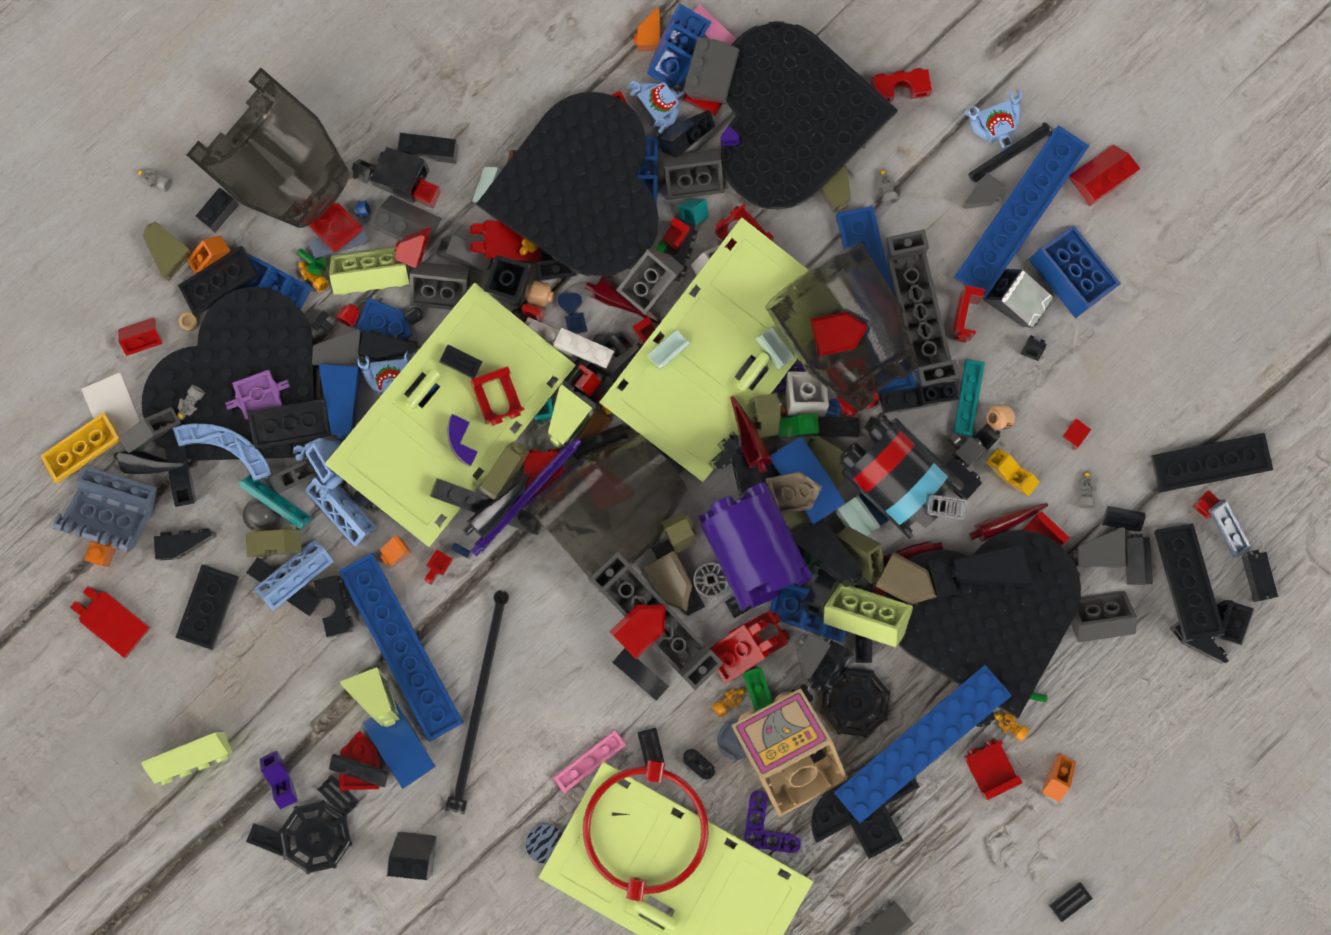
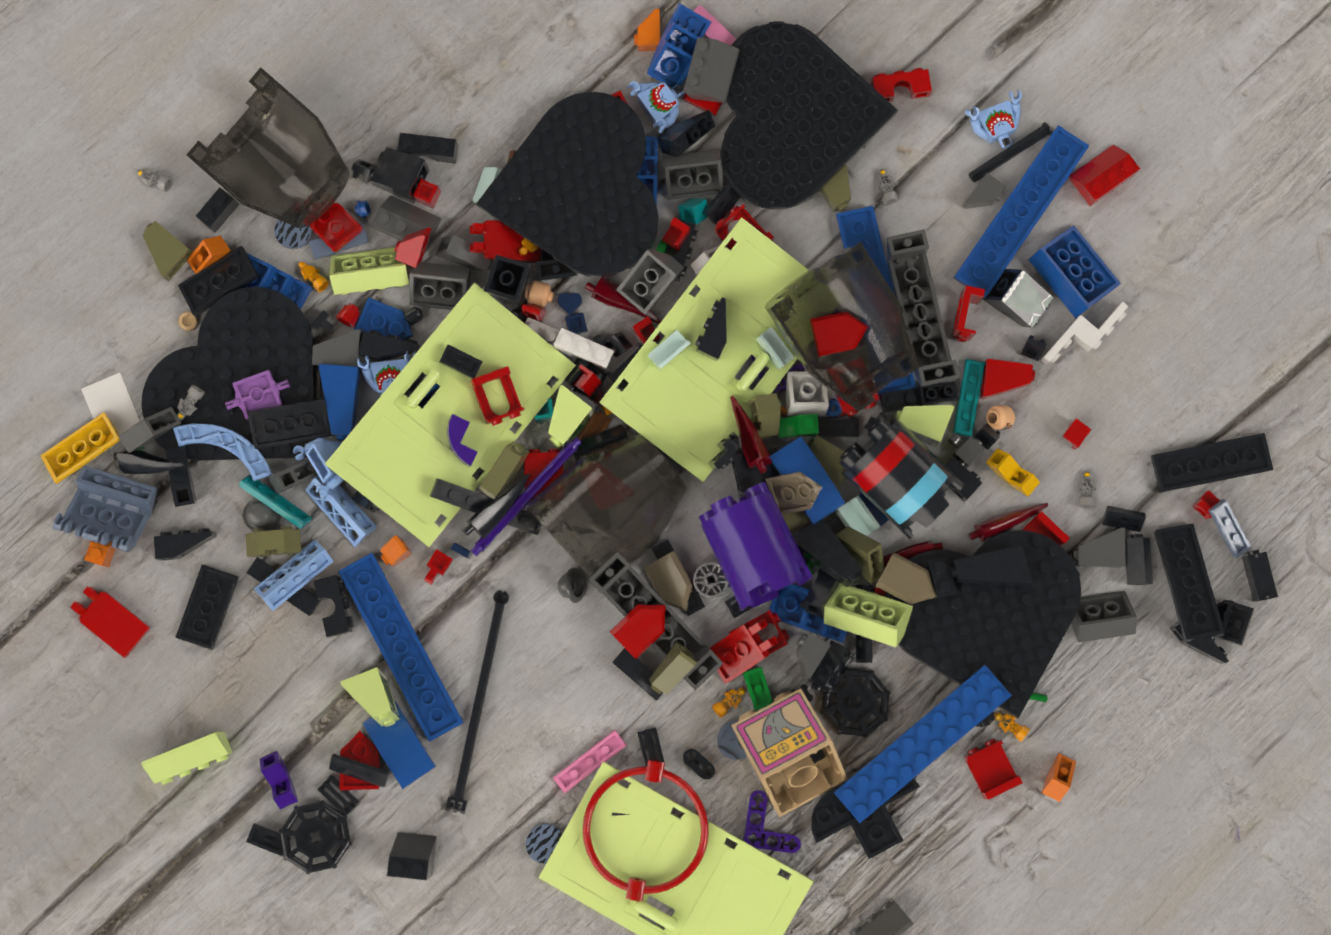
red panel [118,318,162,356] -> none
green bar [297,249,327,276] -> none
olive brick [661,512,697,554] -> none
dark purple slope [720,126,740,146] -> none
slope [924,494,967,520] -> none
black tile [1048,882,1093,922] -> none
none -> sand blue tile [274,211,313,250]
none -> dark grey hat [558,567,588,603]
none -> olive slope [649,642,697,695]
none -> black slope [695,297,727,361]
none -> black plate [703,184,741,225]
none -> yellowish green slope [893,405,955,447]
none -> red slope [980,358,1035,399]
none -> white bracket [1040,302,1129,365]

